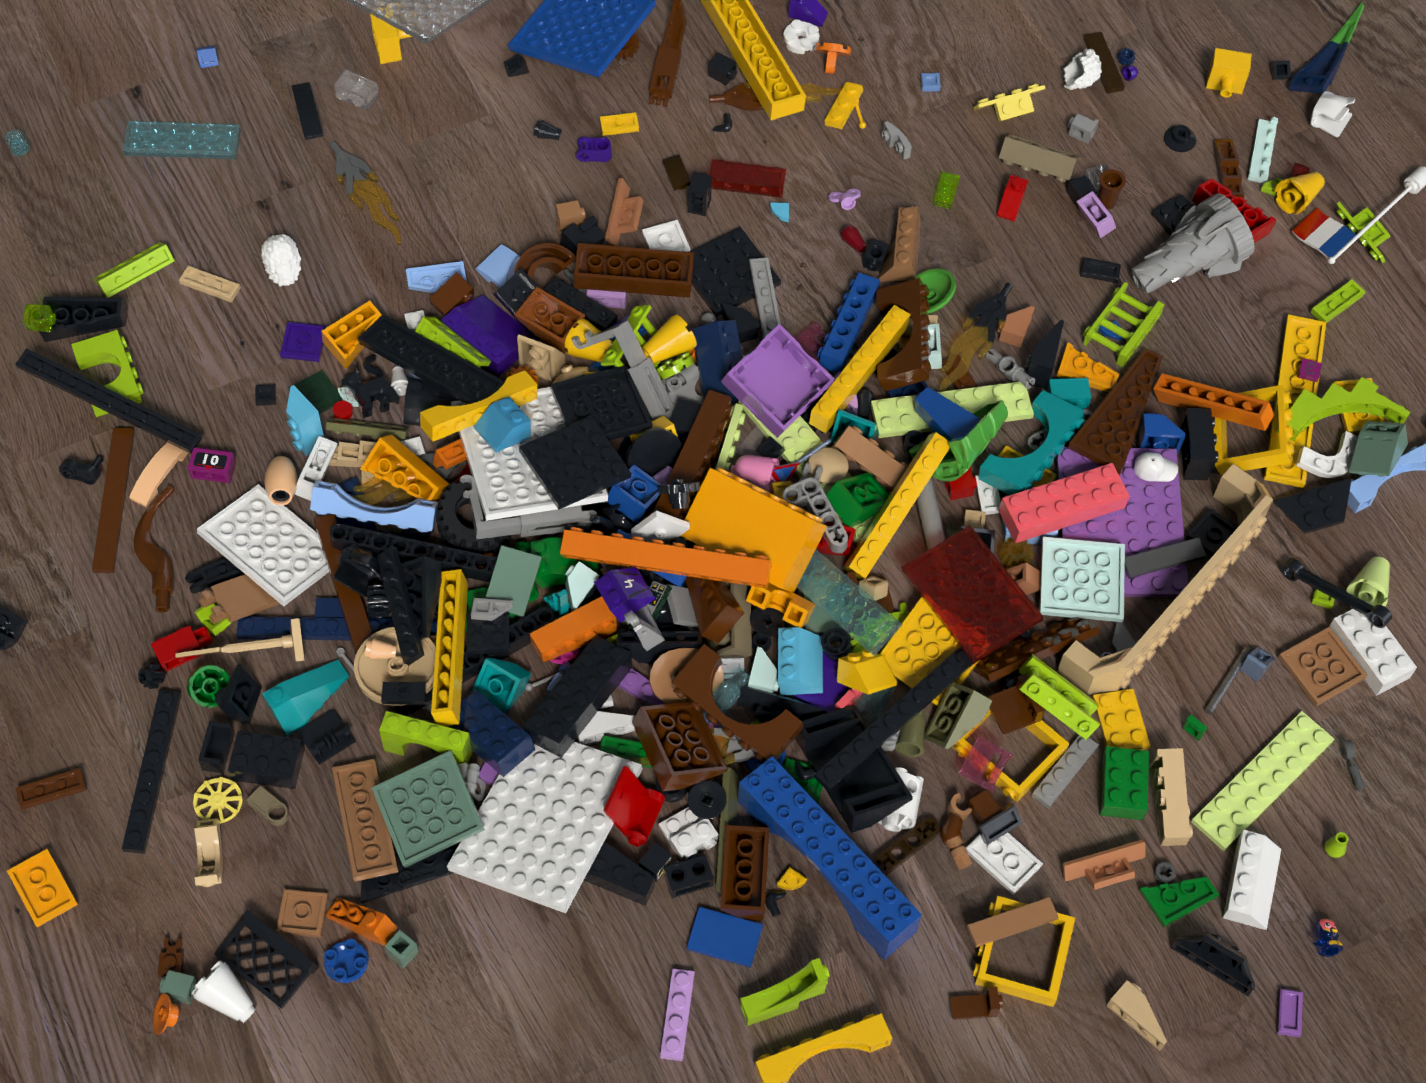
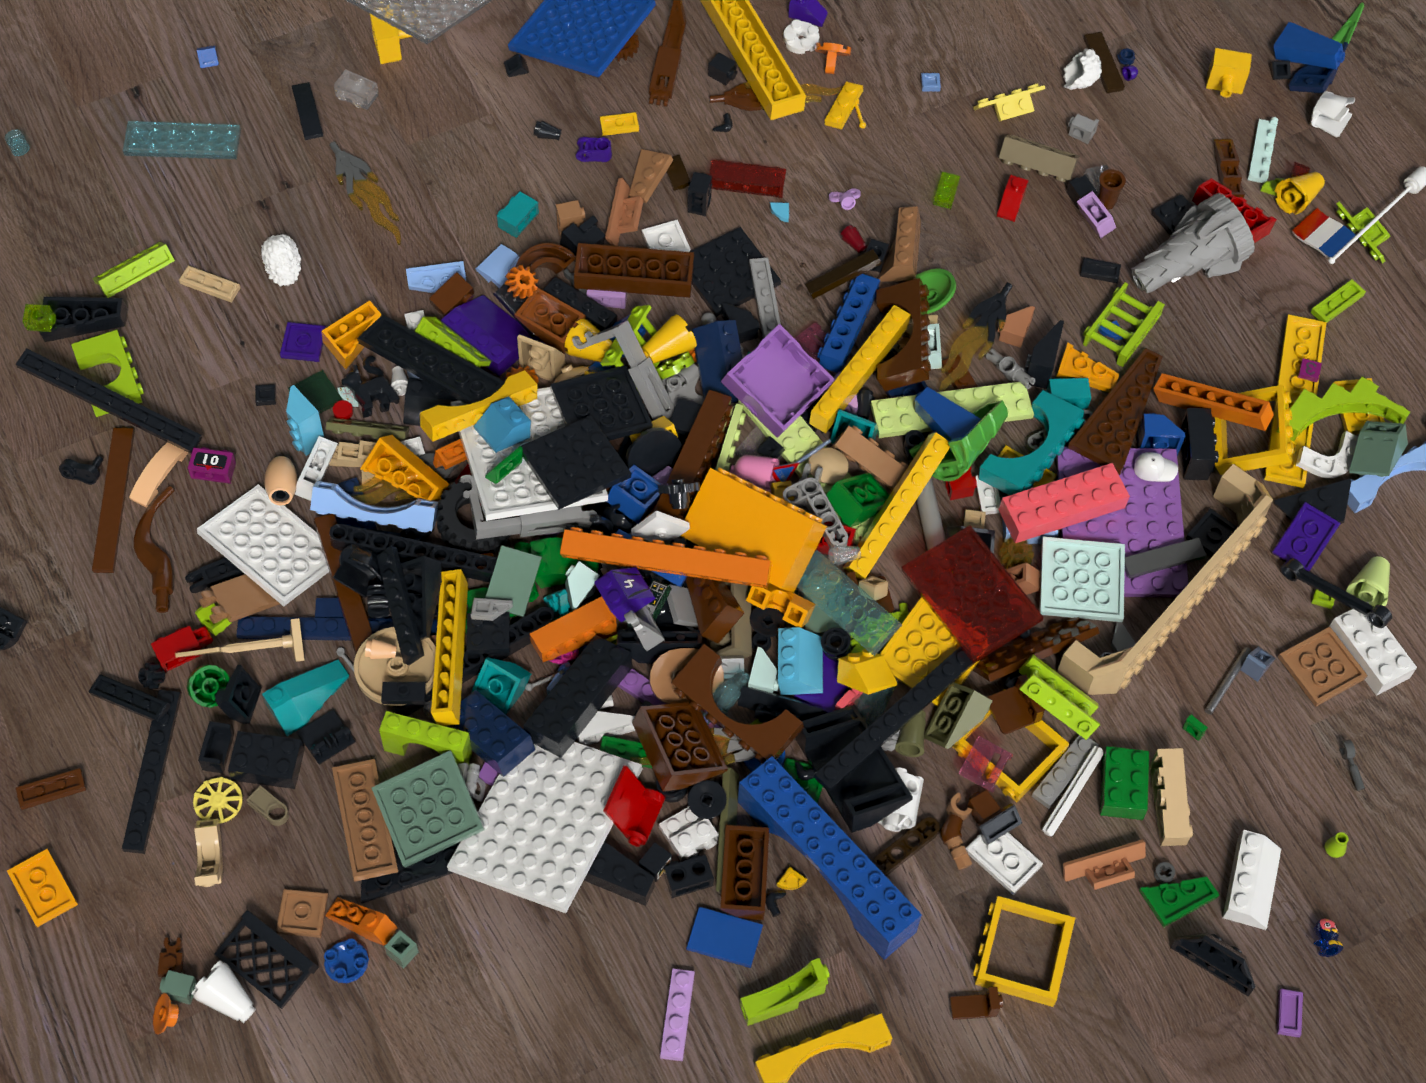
light grey slope [881,121,912,160] -> none
medium nougat tile [967,897,1058,948] -> none
yellow plate [1092,688,1150,750] -> none
tan slope [1107,980,1167,1051] -> none
black piece [1164,125,1196,152] -> none
yellowish green plate [1191,711,1335,851] -> none
none -> black tile [88,674,171,724]
none -> green slope [485,446,523,484]
none -> teal brick [497,191,539,238]
none -> orange gear [505,265,539,299]
none -> medium nougat wing [629,149,673,203]
none -> dark brown tile [805,249,882,299]
none -> clear cone [828,545,861,566]
none -> white axle [1042,746,1104,836]
none -> dark purple tile [1272,502,1341,572]
none -> blue slope [1274,22,1345,69]

